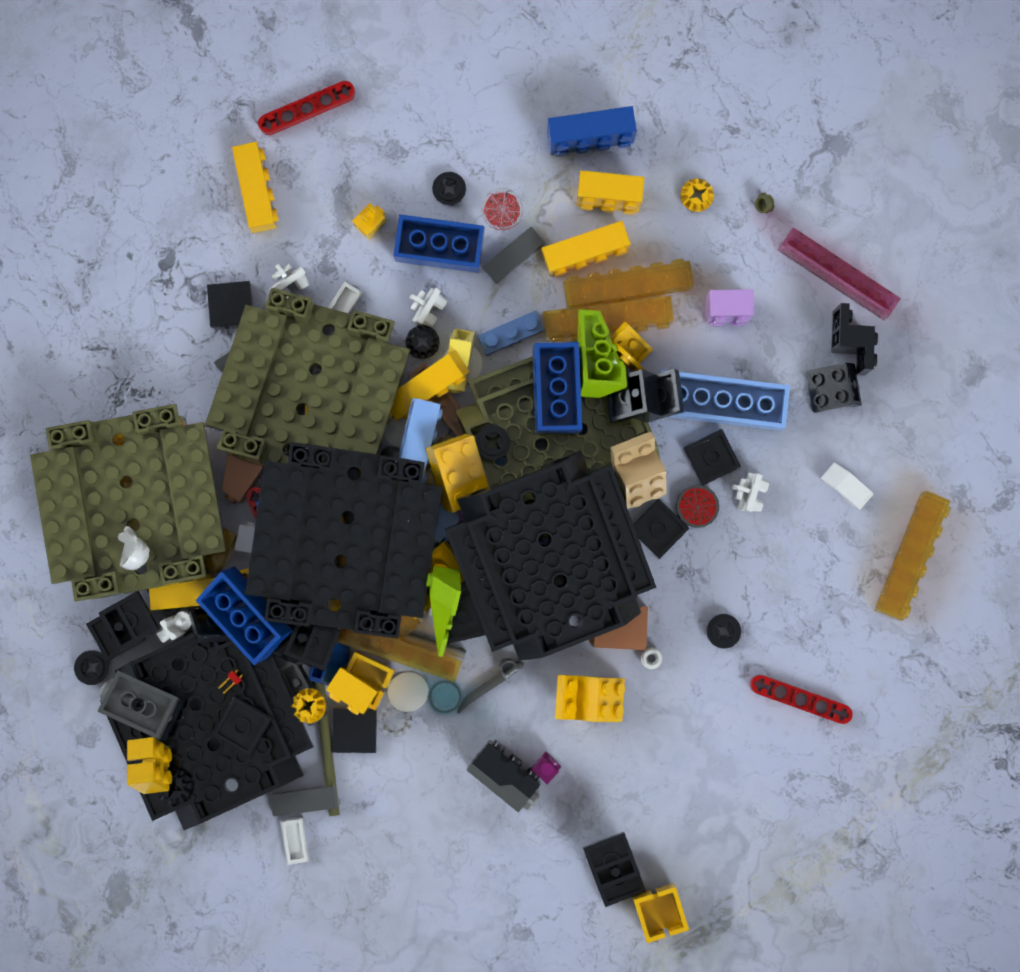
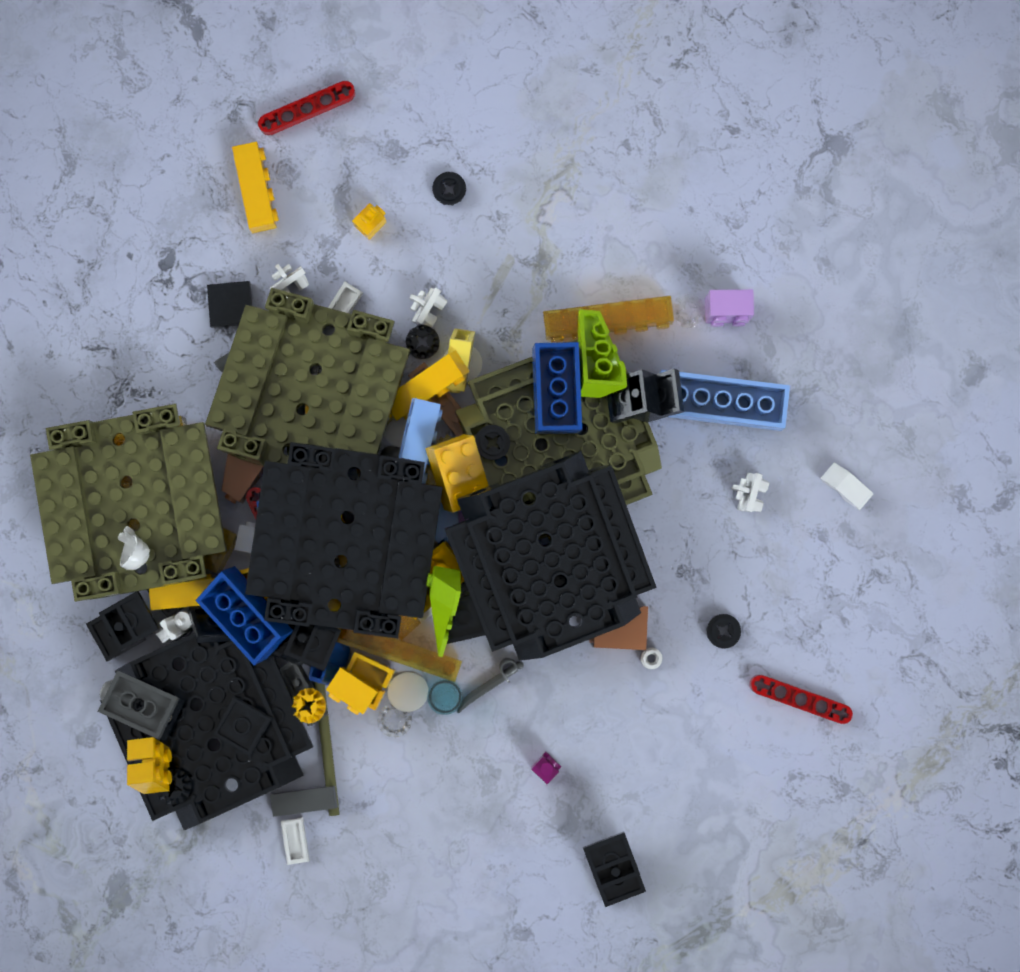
black gear [74,650,110,685] -> none
piece [218,669,243,694] -> none
black tile [332,708,377,753] -> none
blue brick [393,214,485,273] -> none
light grey bar [402,632,466,659] -> none
black piece [467,739,541,813] -> none
medium blue plate [478,310,545,356] -> none
clear tile [481,188,523,231] -> none
dark grey tile [483,227,545,284] -> none
yellow brick [541,221,631,277] -> none
blue brick [547,106,637,157] -> none
yellow bracket [555,675,625,722] -> none
clear yellow brick [562,259,694,310] -> none
yellow brick [576,170,645,215] -> none
yellow bracket [610,322,653,372] -> none
tan bracket [611,432,667,509] -> none
yellow piece [632,883,689,943] -> none
black tile [634,499,689,559] -> none
tile [676,485,719,528] -> none
yellow gear [680,178,715,212] -> none
black tile [683,429,741,486] -> none
olive plate [755,193,775,213] -> none
clear pink brick [778,227,901,321] -> none
black bracket [806,362,862,413] -> none
black bracket [831,303,878,376] -> none
clear yellow brick [874,491,951,621] -> none

